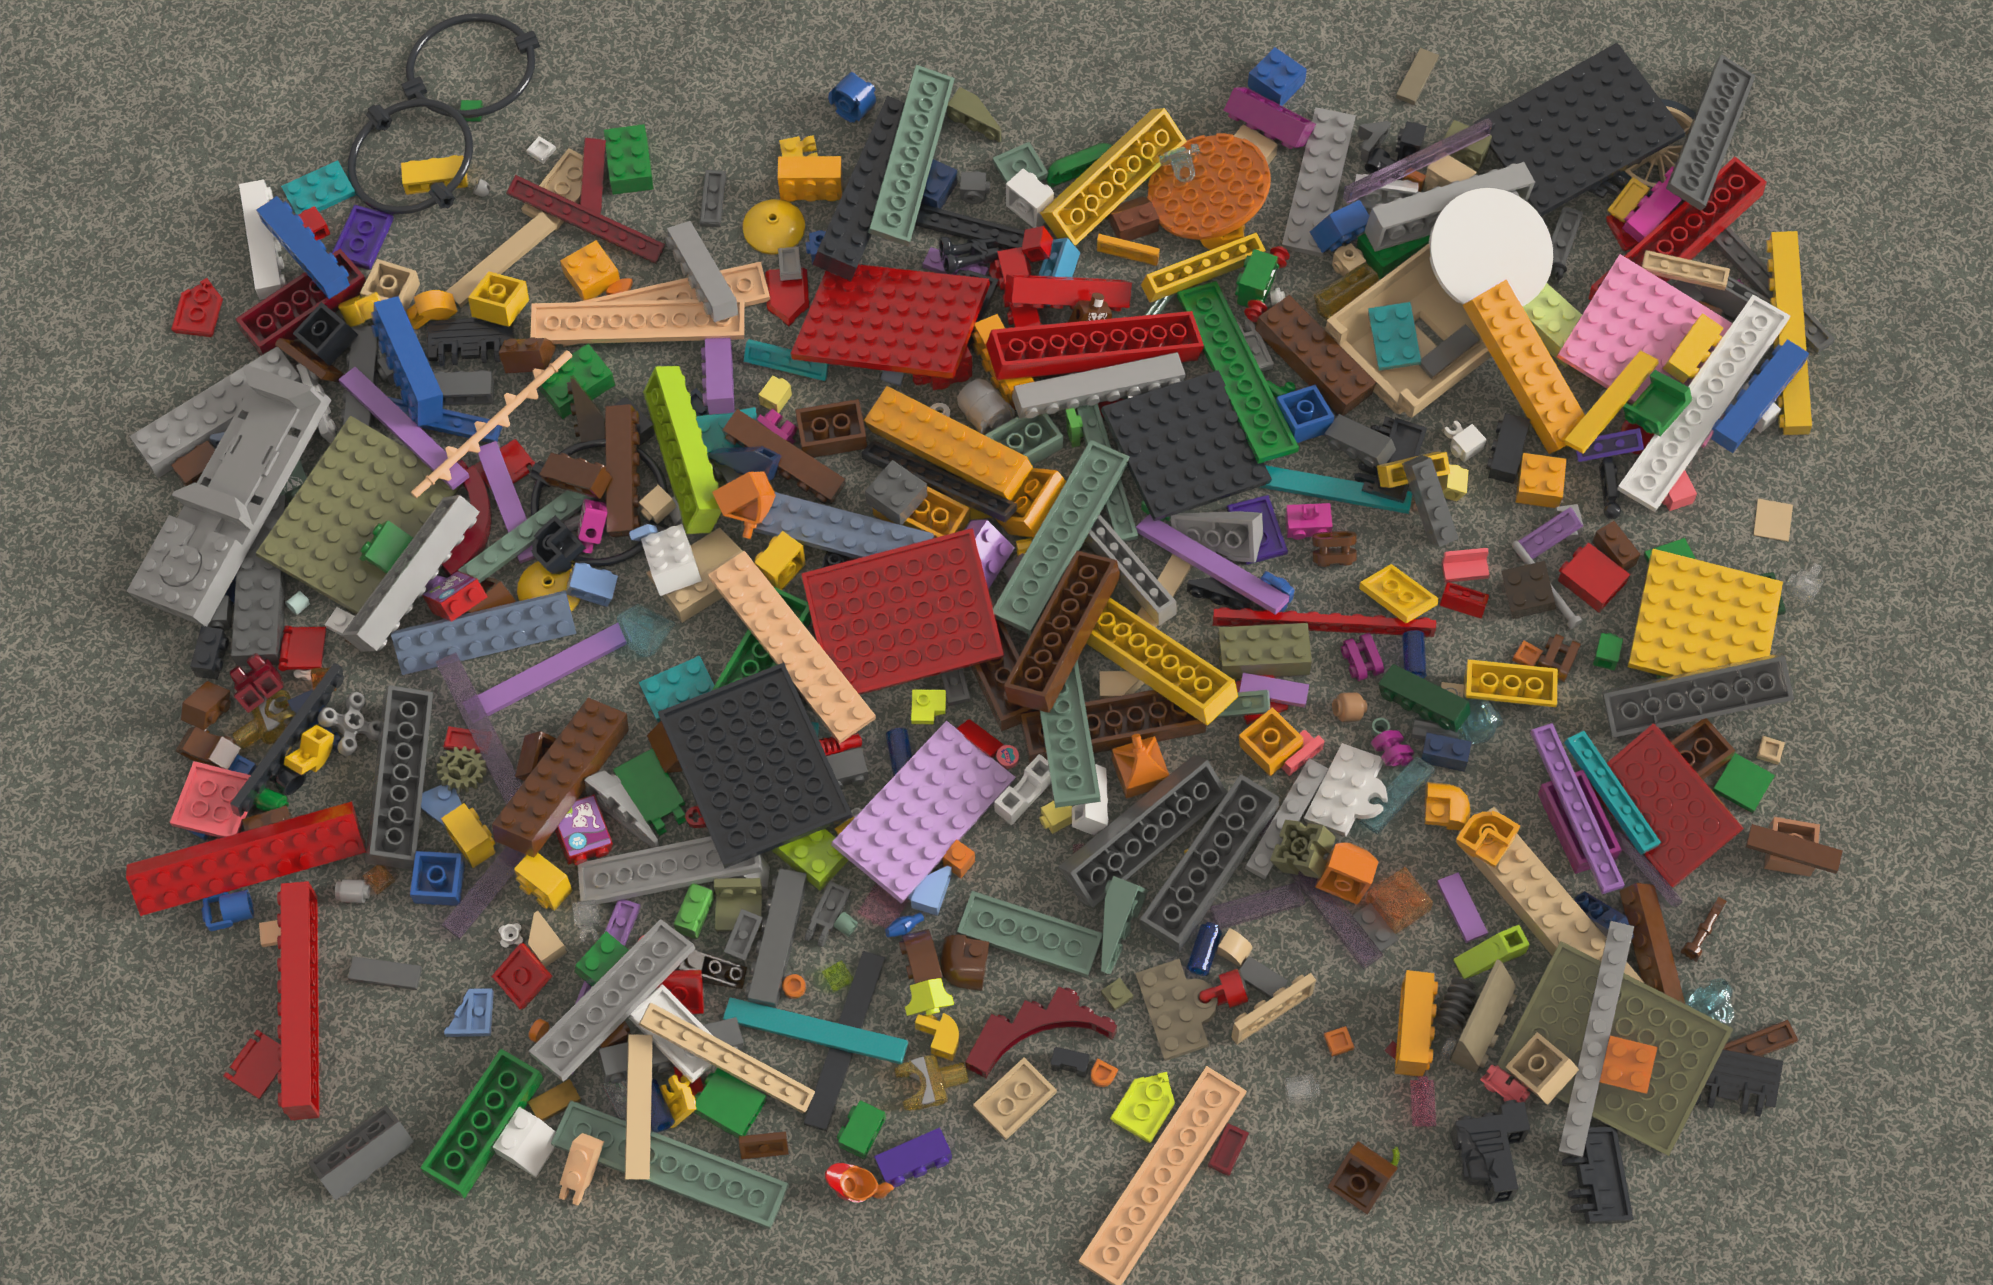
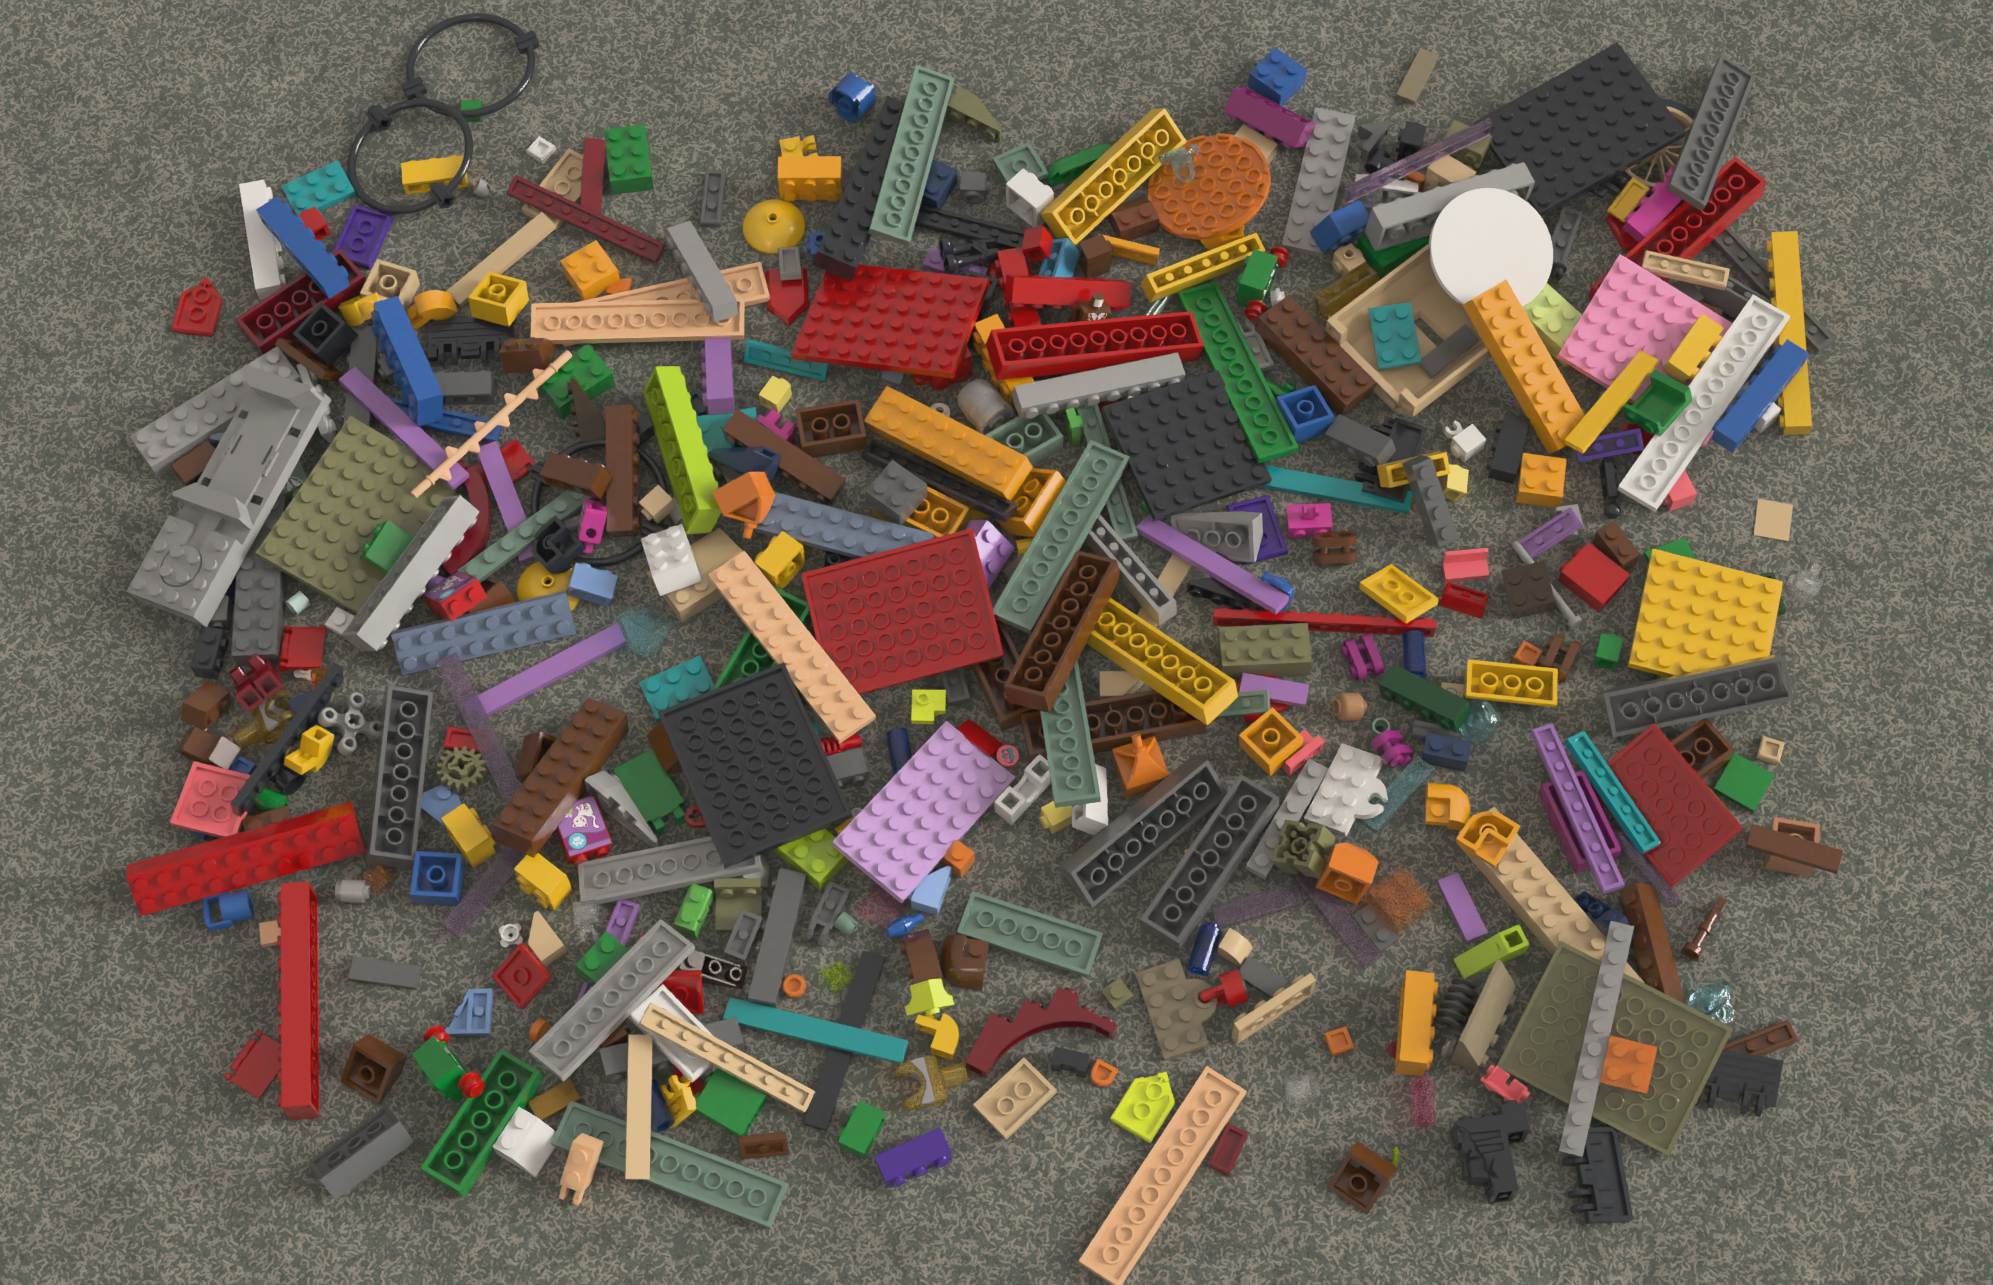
light blue tile [629,524,658,541] -> none
orange hair [825,1163,894,1203] -> none
sand green wedge [1101,876,1149,975] -> none
tan brick [1506,1032,1579,1105] -> none
none -> reddish brown slope [341,1034,407,1105]
none -> green brick [412,1025,485,1103]
none -> reddish brown brick [1078,234,1113,278]

